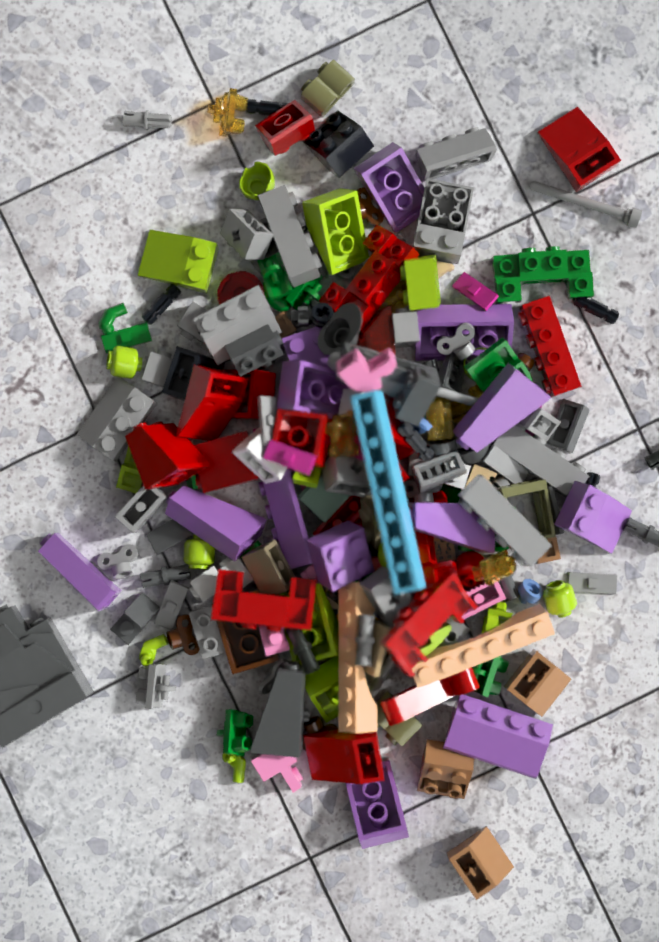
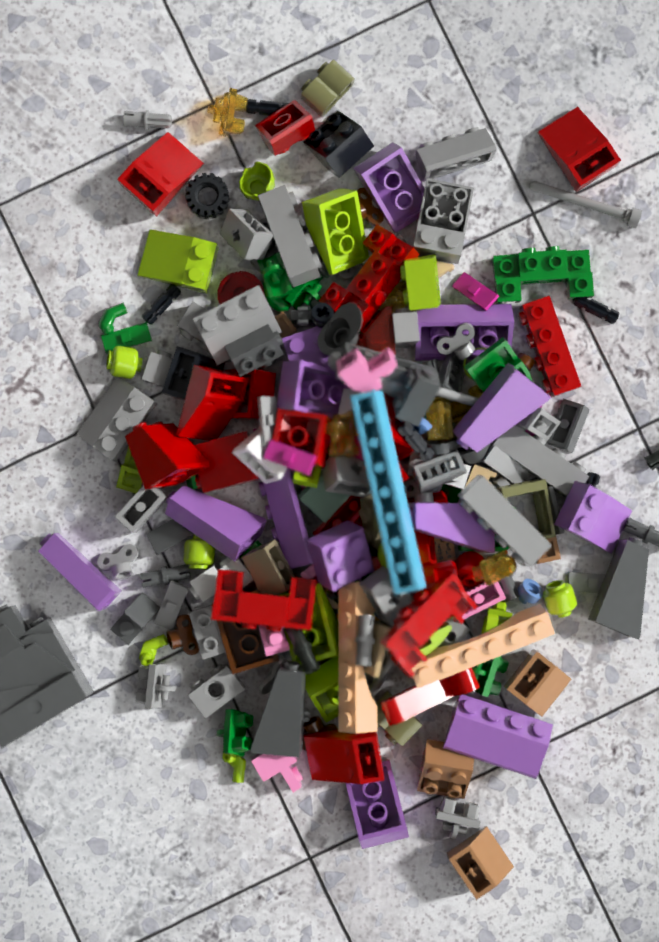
none -> red slope [117,132,204,217]
none -> black tyre [185,173,230,219]
none -> light grey brick [188,664,246,718]
none -> light grey hips [435,796,481,839]
none -> dark grey slope [588,537,649,640]

